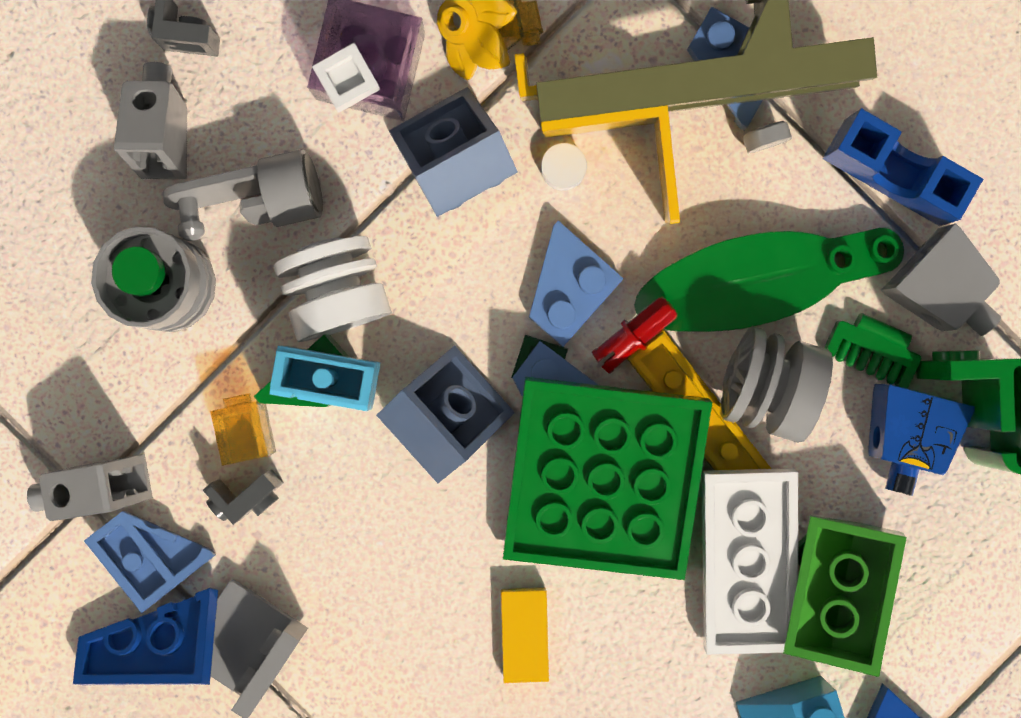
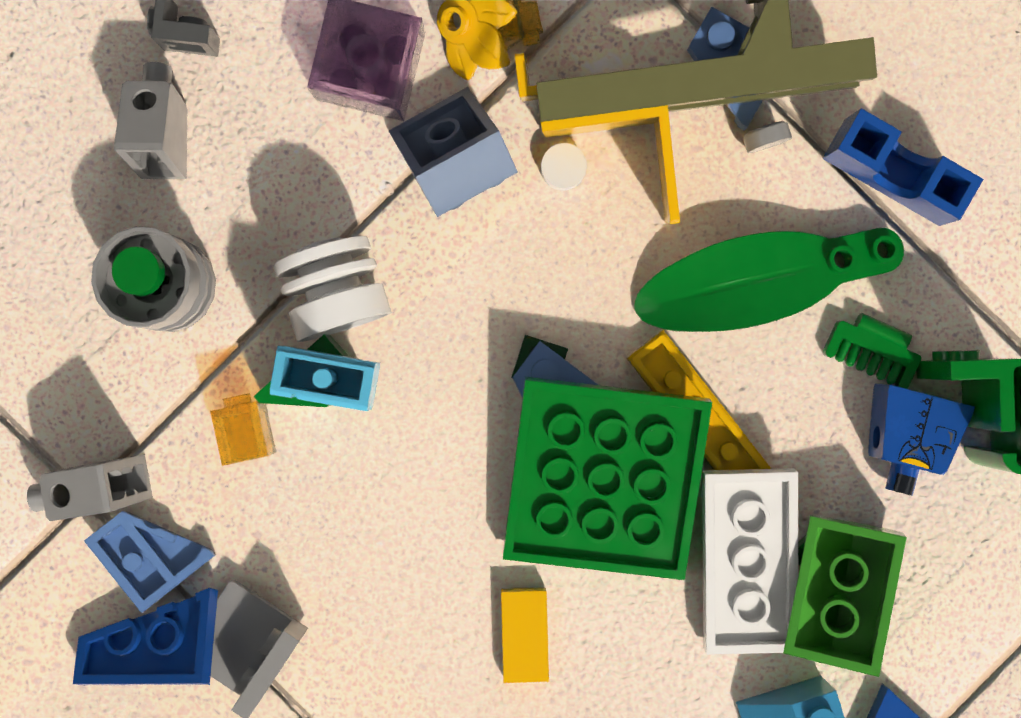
light grey piece [163,149,323,241] -> none
dark grey bracket [203,470,284,525] -> none
white plate [312,43,380,113] -> none
sand blue slope [376,345,515,484] -> none
medium blue wing [529,221,624,347] -> none
red axle [592,297,678,374] -> none
light grey wheel [720,326,833,443] -> none
light grey torso [881,223,1001,336] -> none

